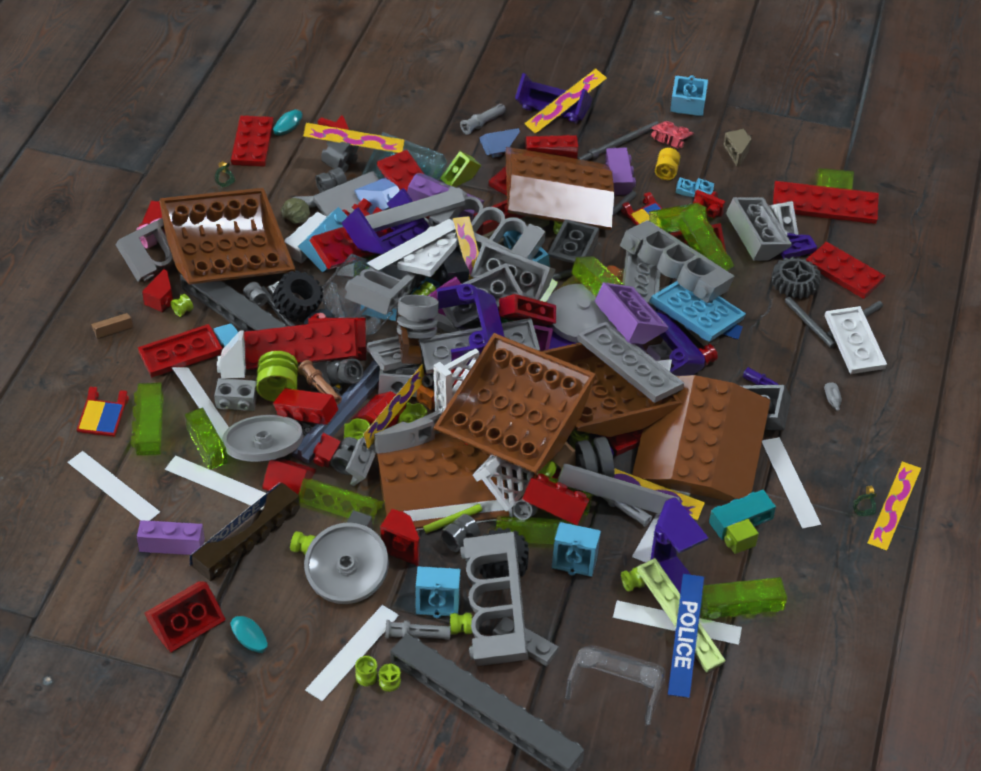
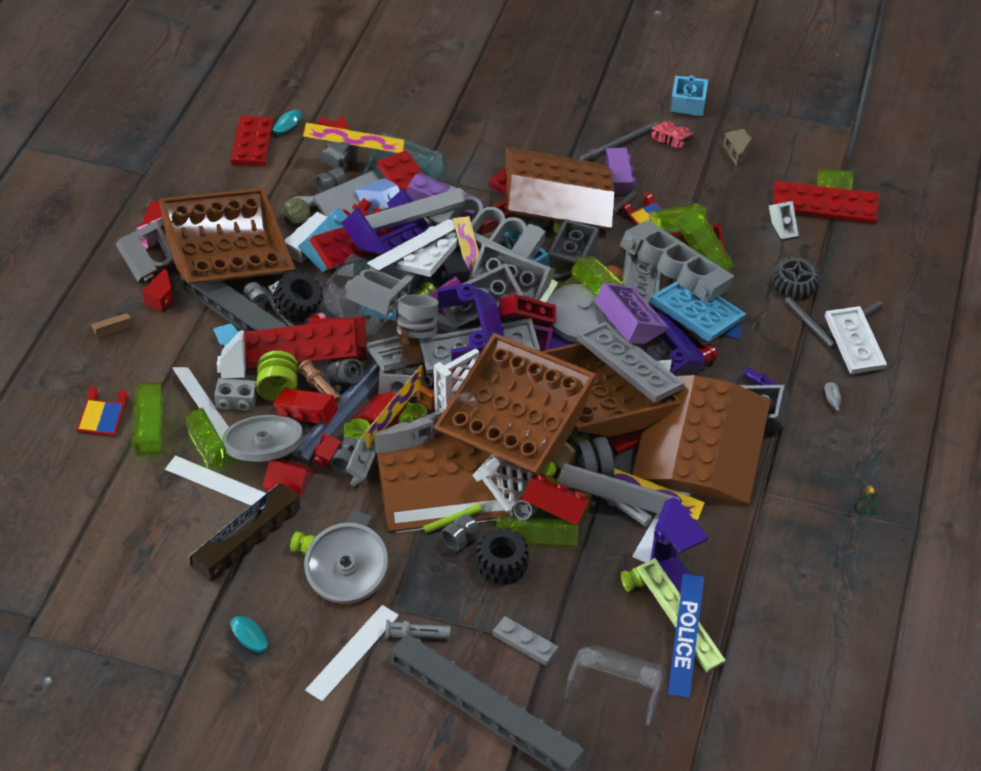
white sticker [67,451,160,521] -> none
medium lavender brick [137,520,205,555] -> none
red plate [138,324,223,378] -> none
red slope [144,581,226,652] -> none
lime wheel [171,294,194,317] -> none
clear green piece [215,161,235,187] -> none
clear neon green fence [299,478,384,524] -> none
lime wheel [355,656,378,686] -> none
lime wheel [379,664,401,692] -> none
red slope [380,508,420,566] -> none
medium azure brick [416,567,460,618] -> none
lime slope [440,151,481,187] -> none
lime wheel [450,612,472,635] -> none
light grey pin [460,104,506,134] -> none
light grey fence [460,532,528,666] -> none
medium blue slope [480,128,520,158] -> none
dark purple windscreen [515,73,592,123] -> none
yellow sticker [524,69,607,134] -> none
red slope [524,135,578,159] -> none
medium azure brick [552,522,601,577] -> none
white sticker [613,601,742,645] -> none
yellow wheel [655,148,680,180] -> none
medium azure slope [675,177,714,197] -> none
red hips [692,189,725,218] -> none
clear neon green brick [700,577,787,619] -> none
teal brick [709,490,776,540] -> none
lime brick [724,519,759,554] -> none
light grey slope [726,197,792,261] -> none
white sticker [762,437,821,528] -> none
dark purple wing [780,233,817,259] -> none
red plate [806,241,886,299] -> none
yellow sticker [868,461,921,551] -> none

